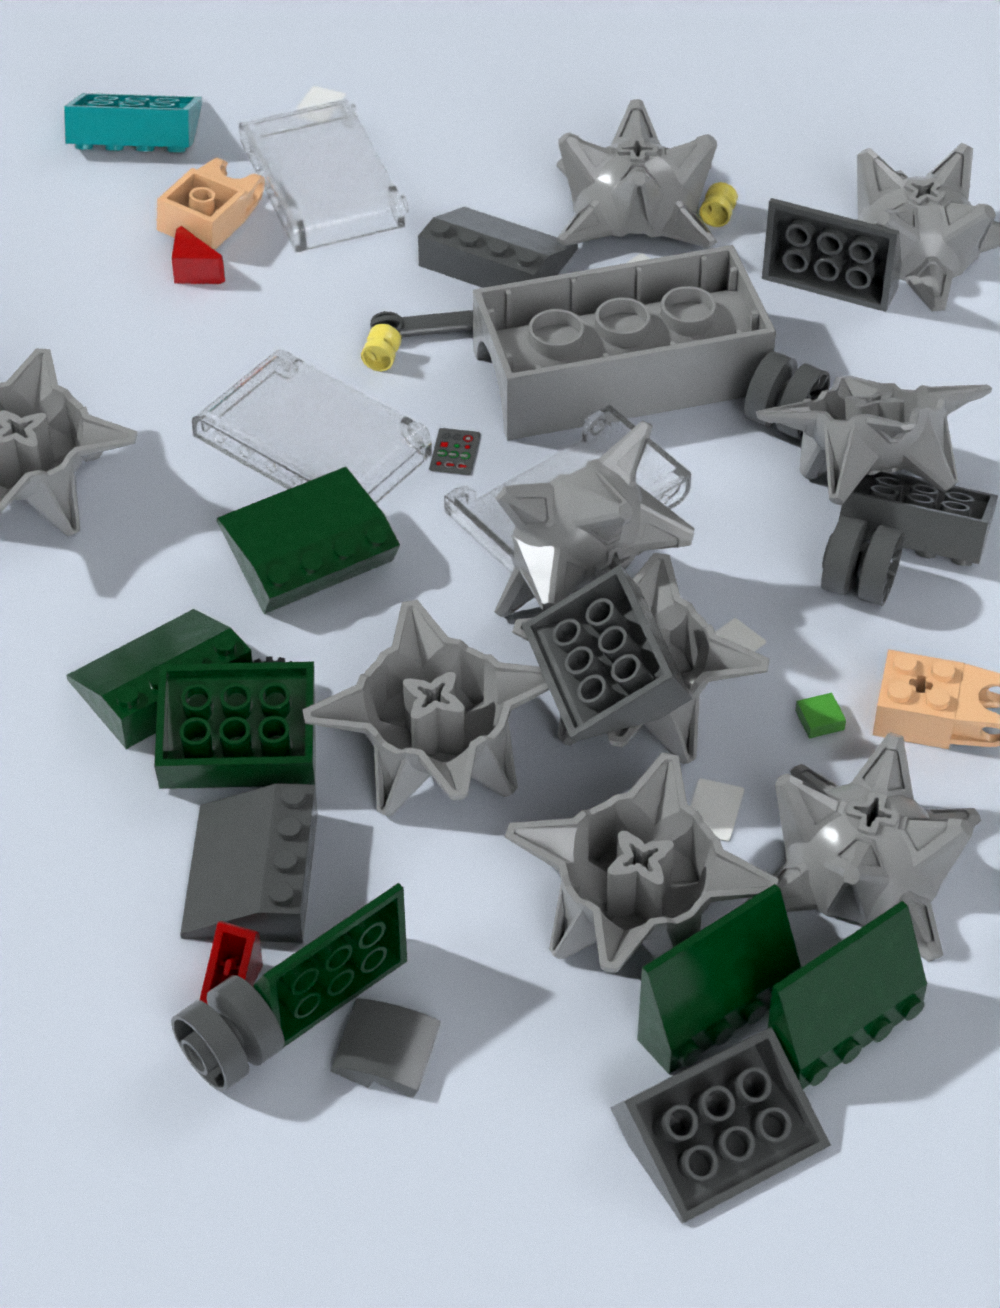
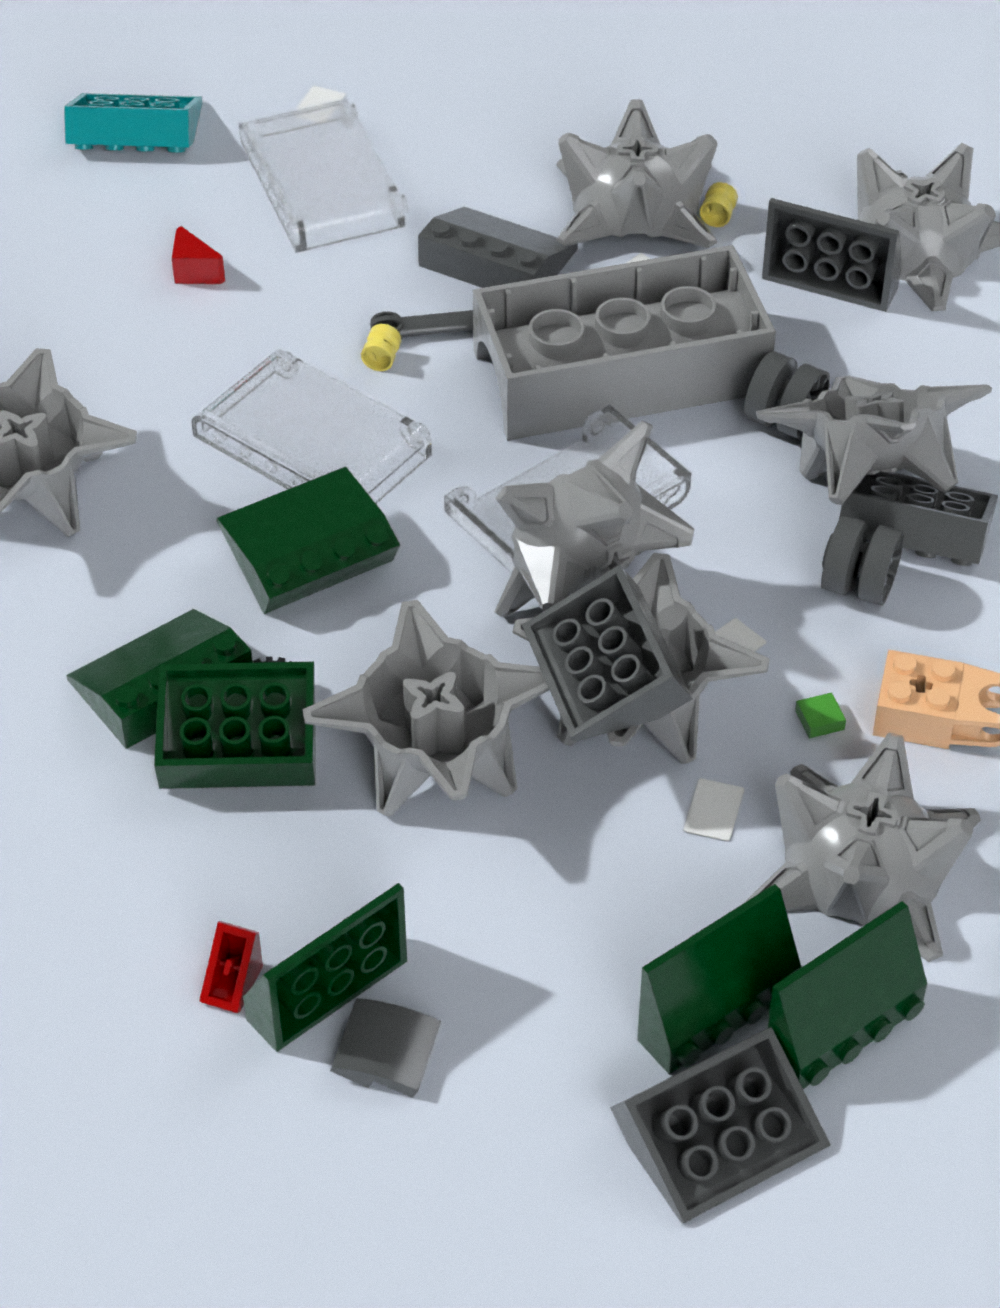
light nougat brick [157,158,265,250] -> none
dark grey wheel [171,975,285,1092] -> none
dark grey slope [180,784,318,943] -> none
dark grey sticker [429,428,480,475] -> none
light grey piece [505,752,779,973] -> none

